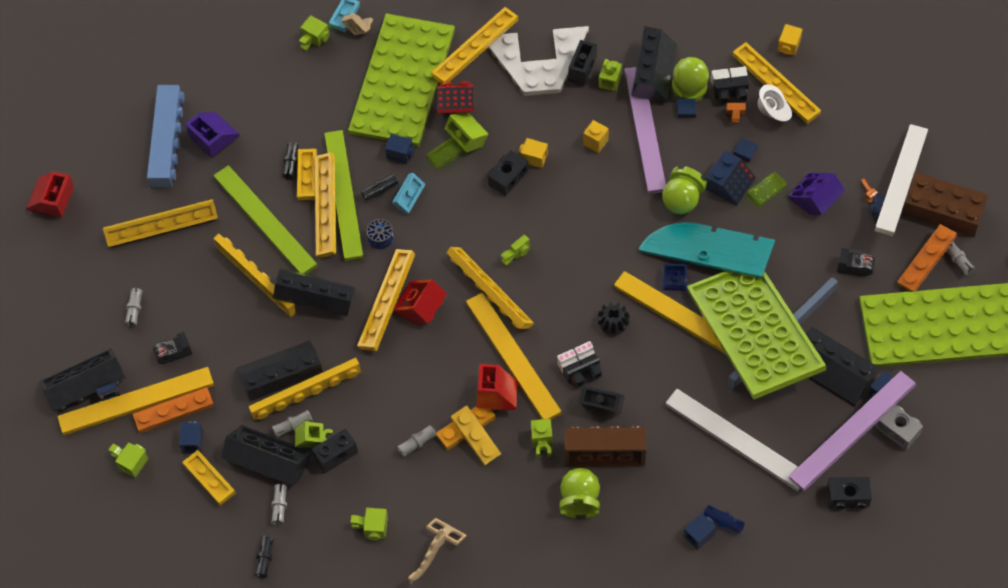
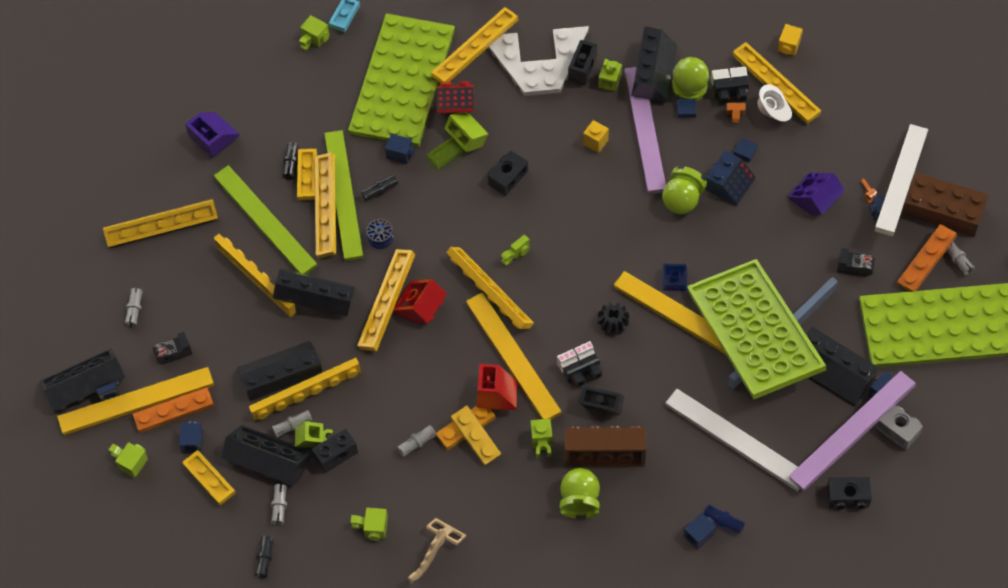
red slope [26,171,74,217] -> none
medium blue brick [147,85,185,188] -> none
tan bracket [341,13,373,35] -> none
medium azure plate [392,173,426,214] -> none
yellow brick [519,138,548,168] -> none
teal door [638,222,775,279] -> none
clear neon green tile [747,171,787,207] -> none

